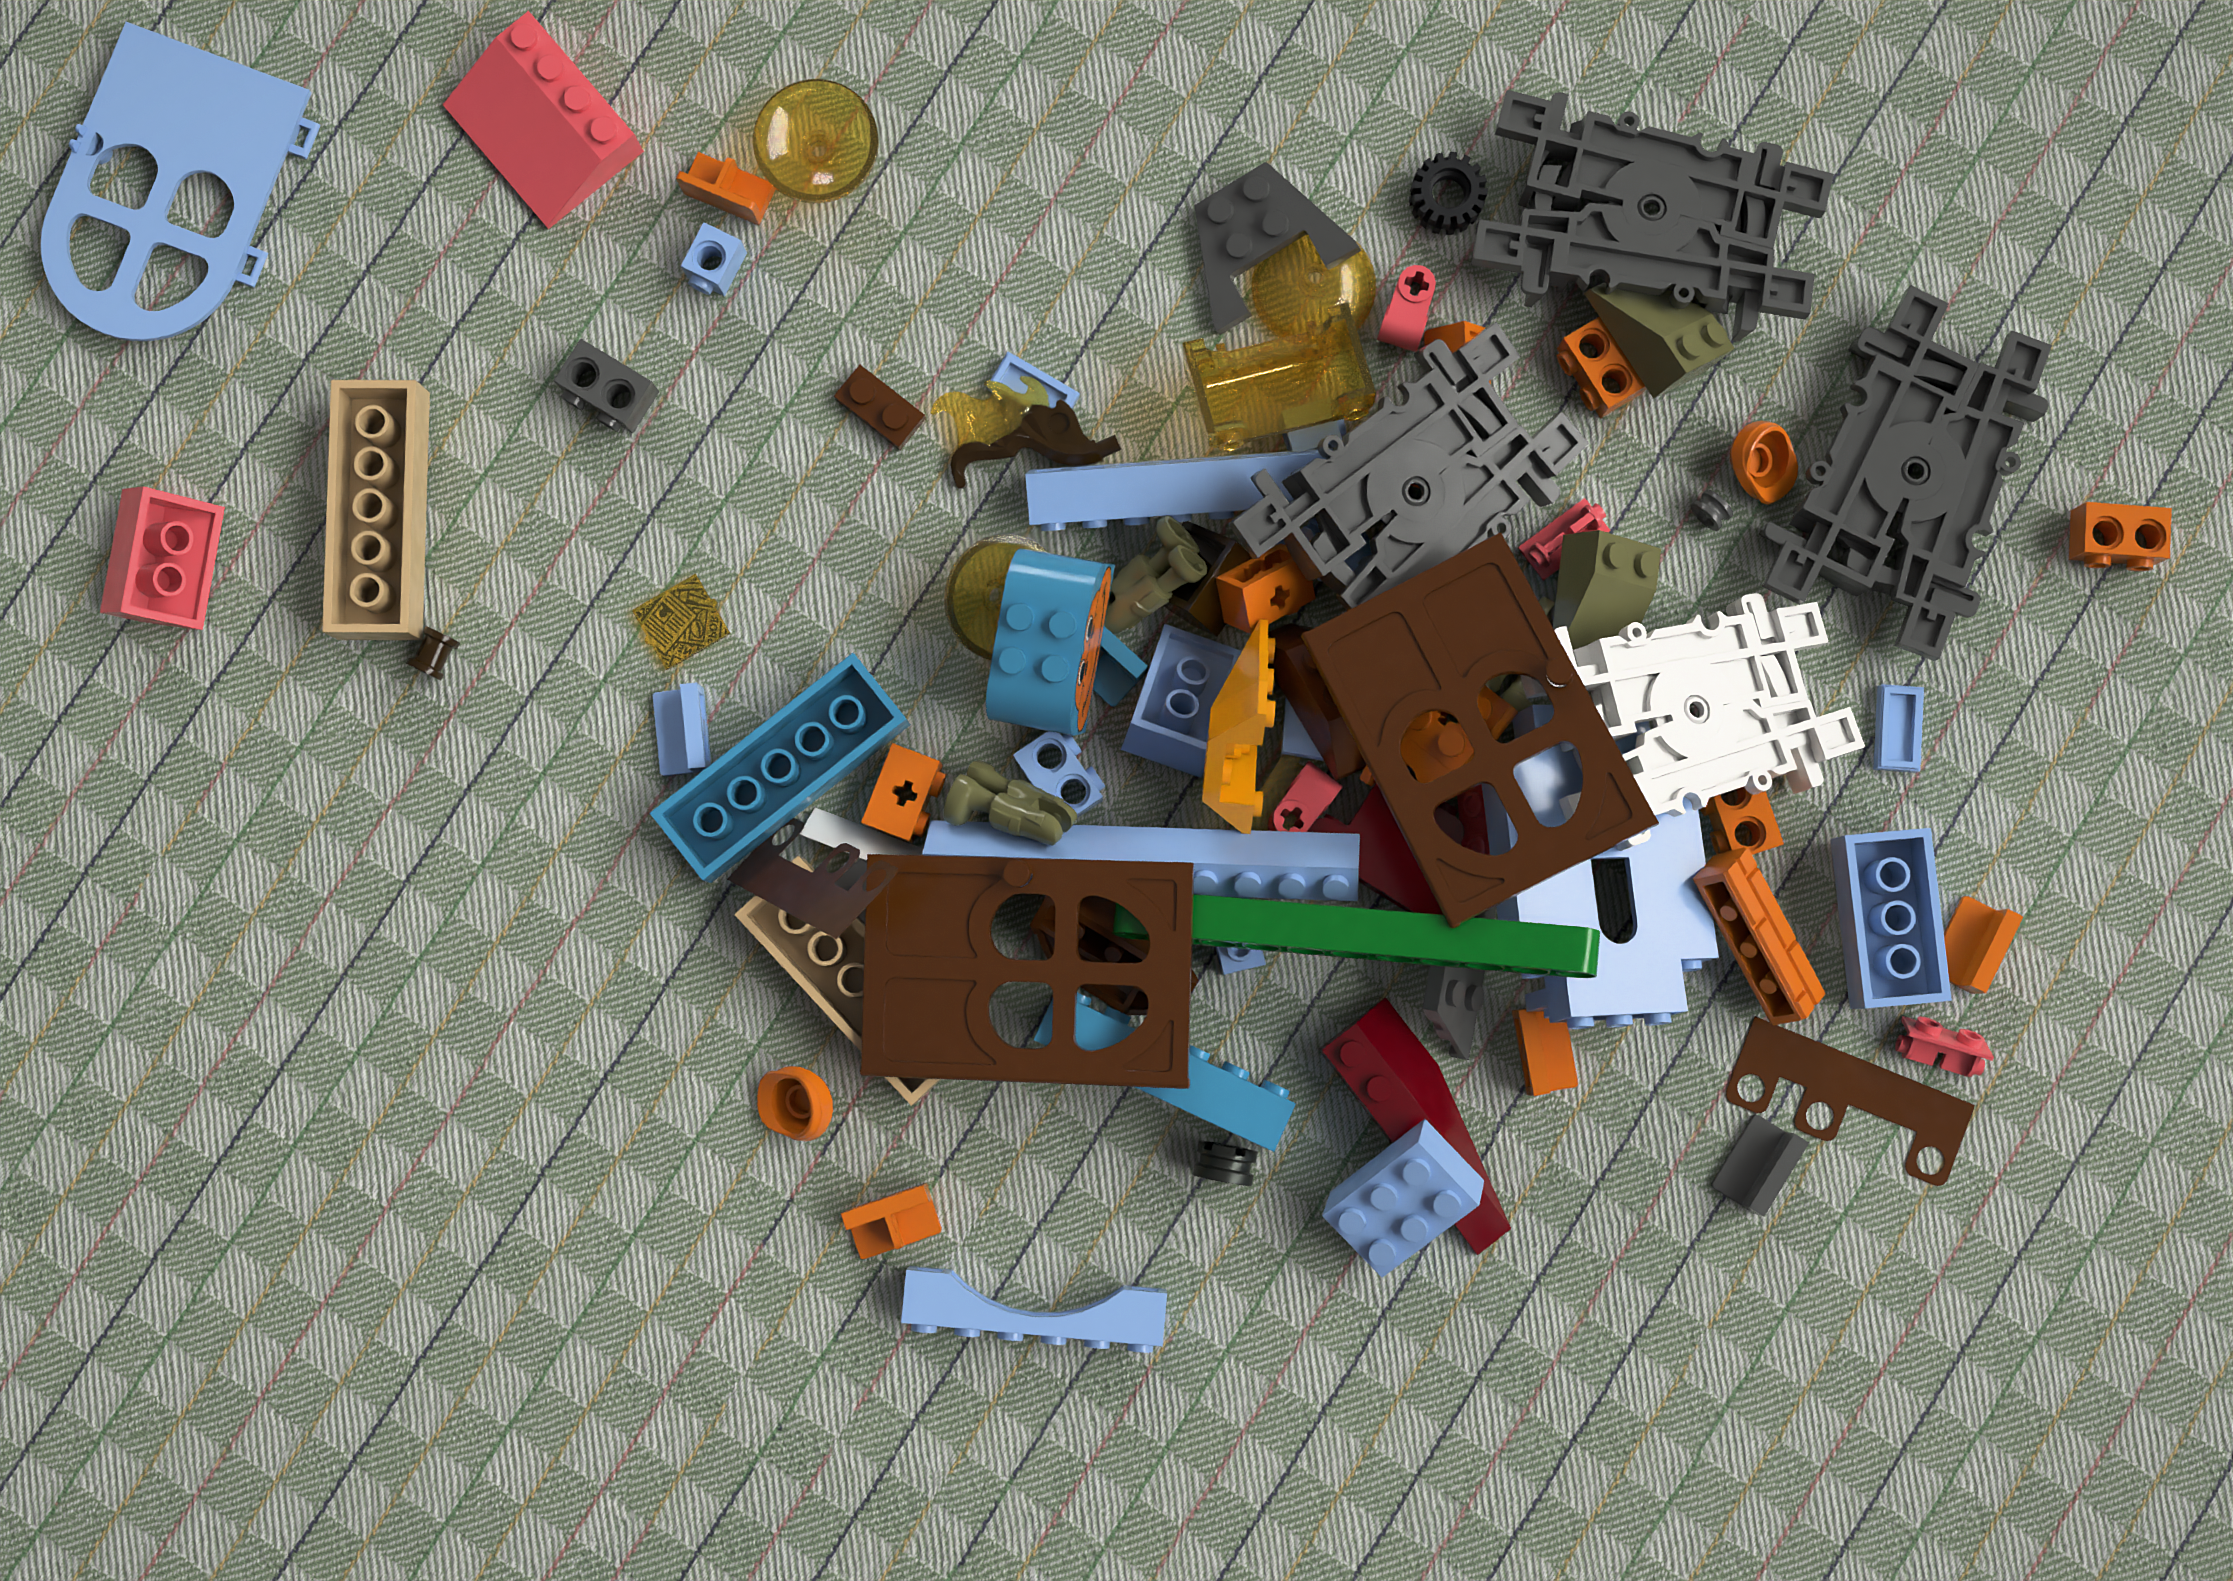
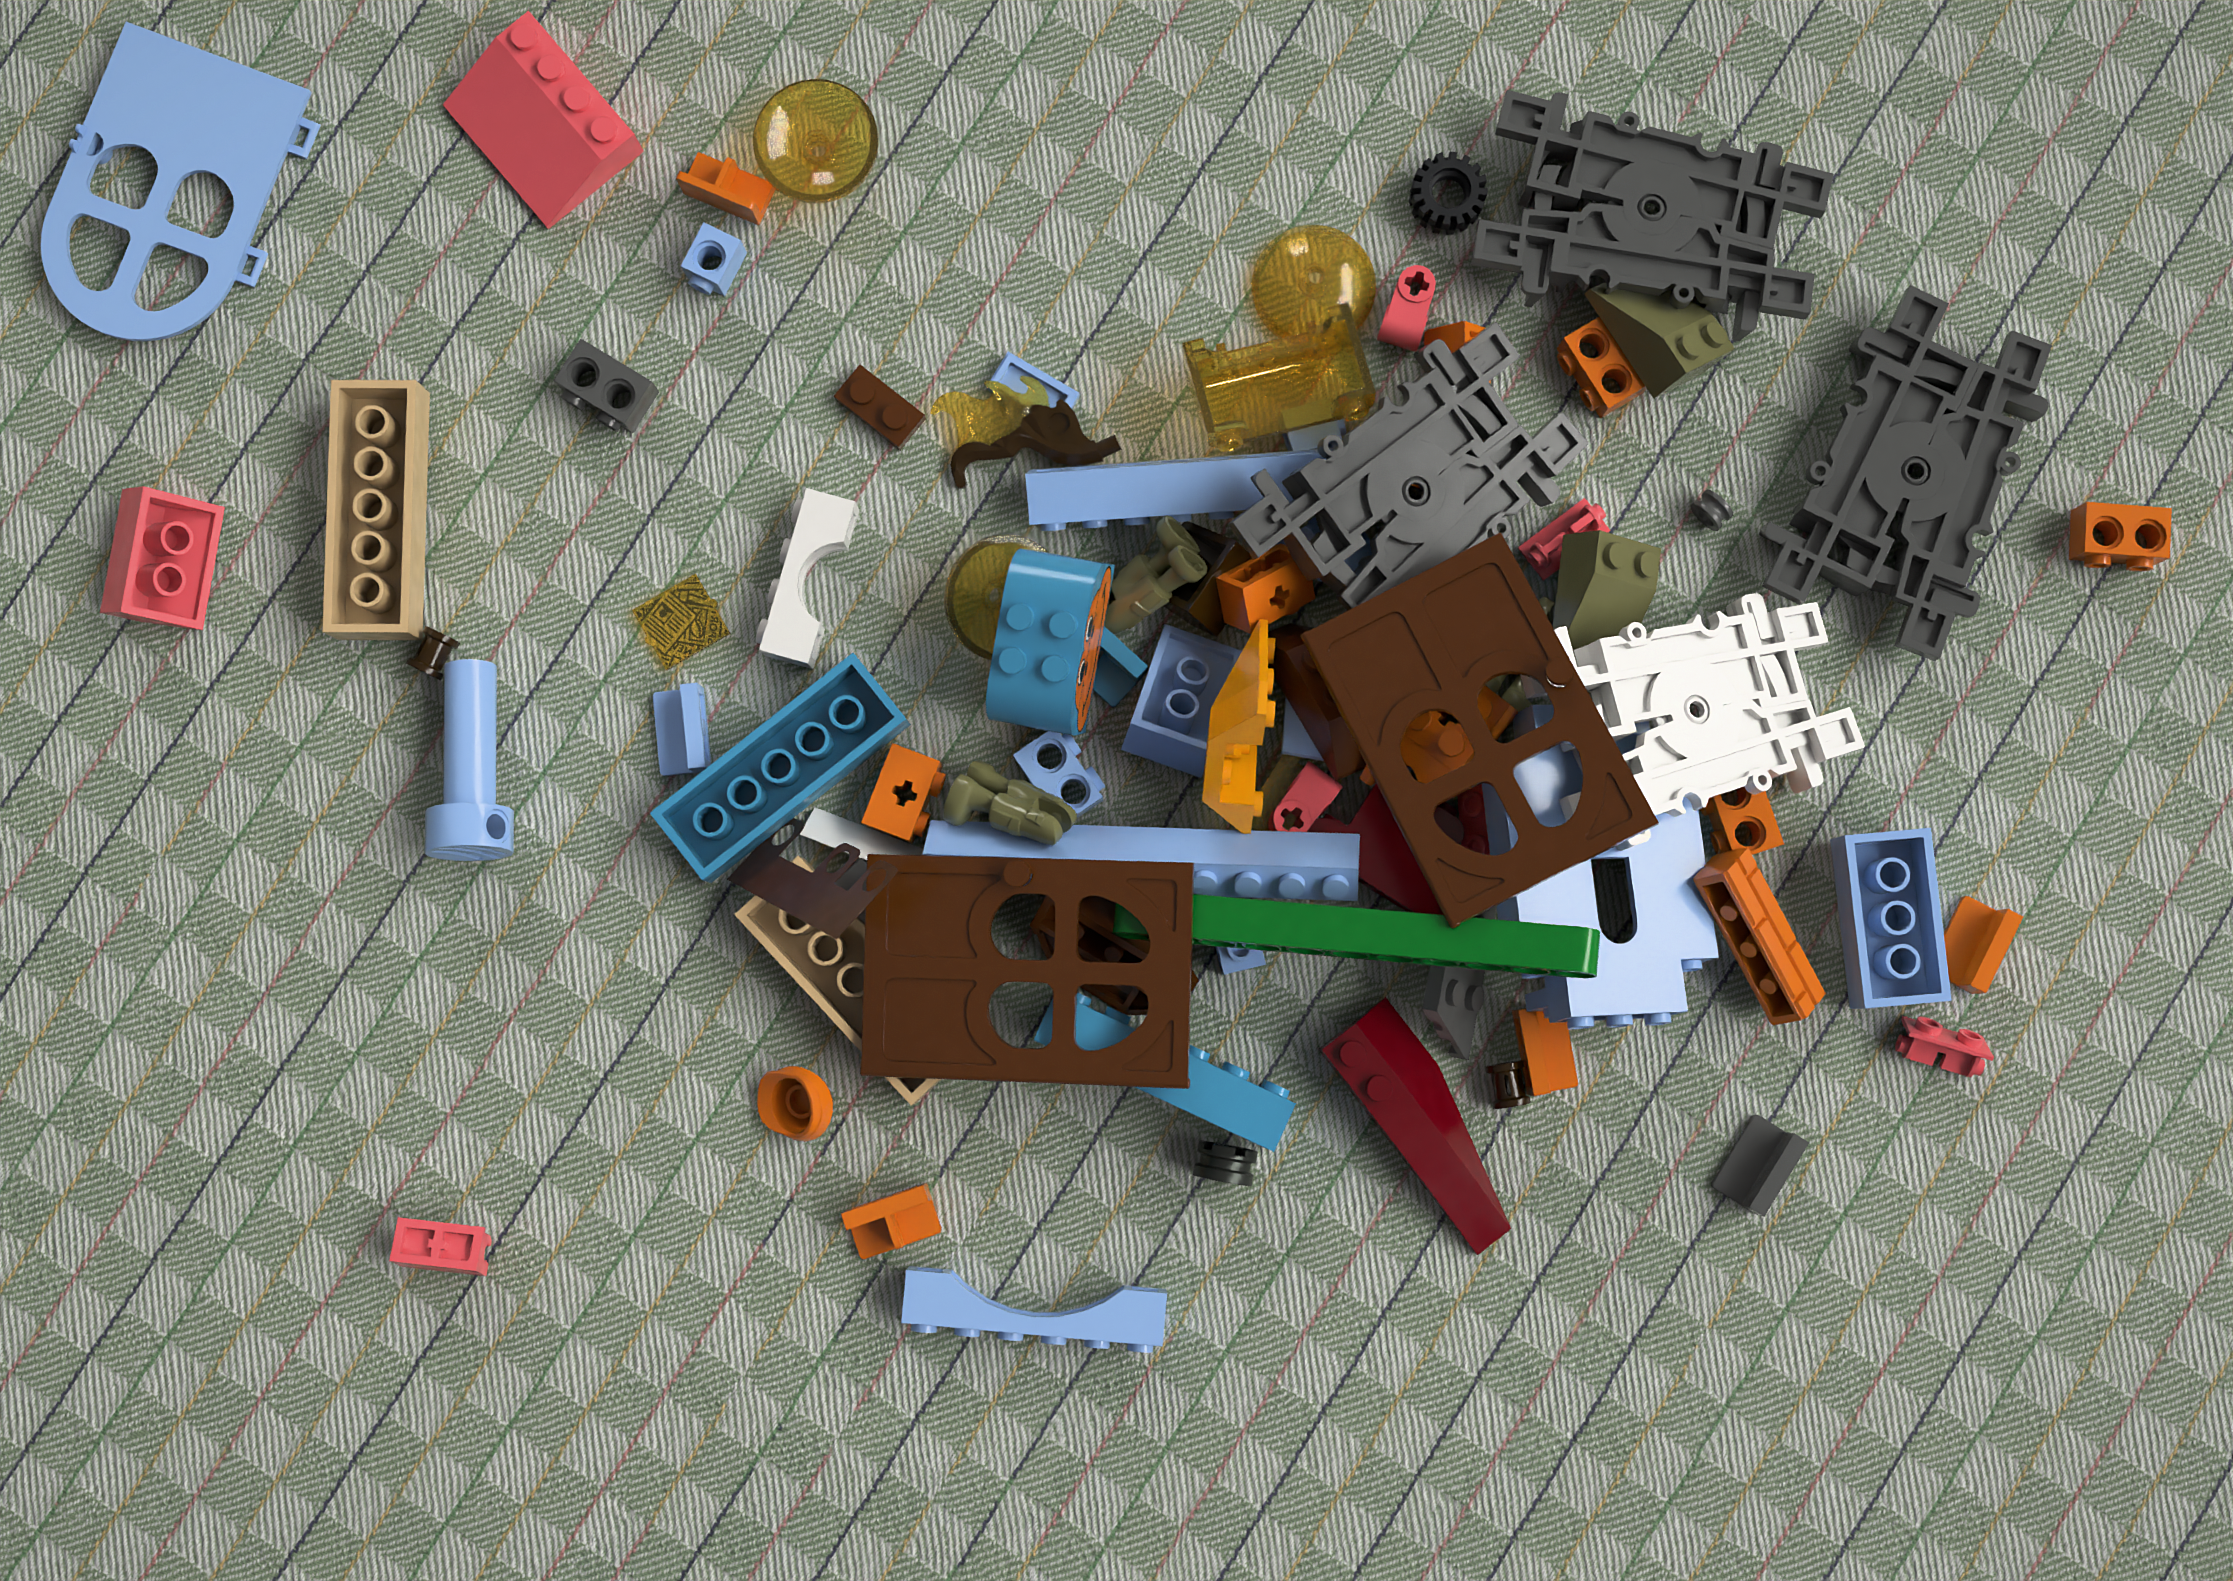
dark grey wing [1194,162,1361,335] -> none
light blue brick [1322,1119,1484,1278] -> none
reddish brown piece [1726,1016,1975,1186] -> none
orange hat [1729,420,1798,505] -> none
light blue tile [1873,684,1924,773] -> none
none -> coral hinge [389,1217,492,1276]
none -> light blue piece [425,659,514,861]
none -> white arch [756,488,859,669]
none -> dark brown bush [1485,1060,1531,1109]

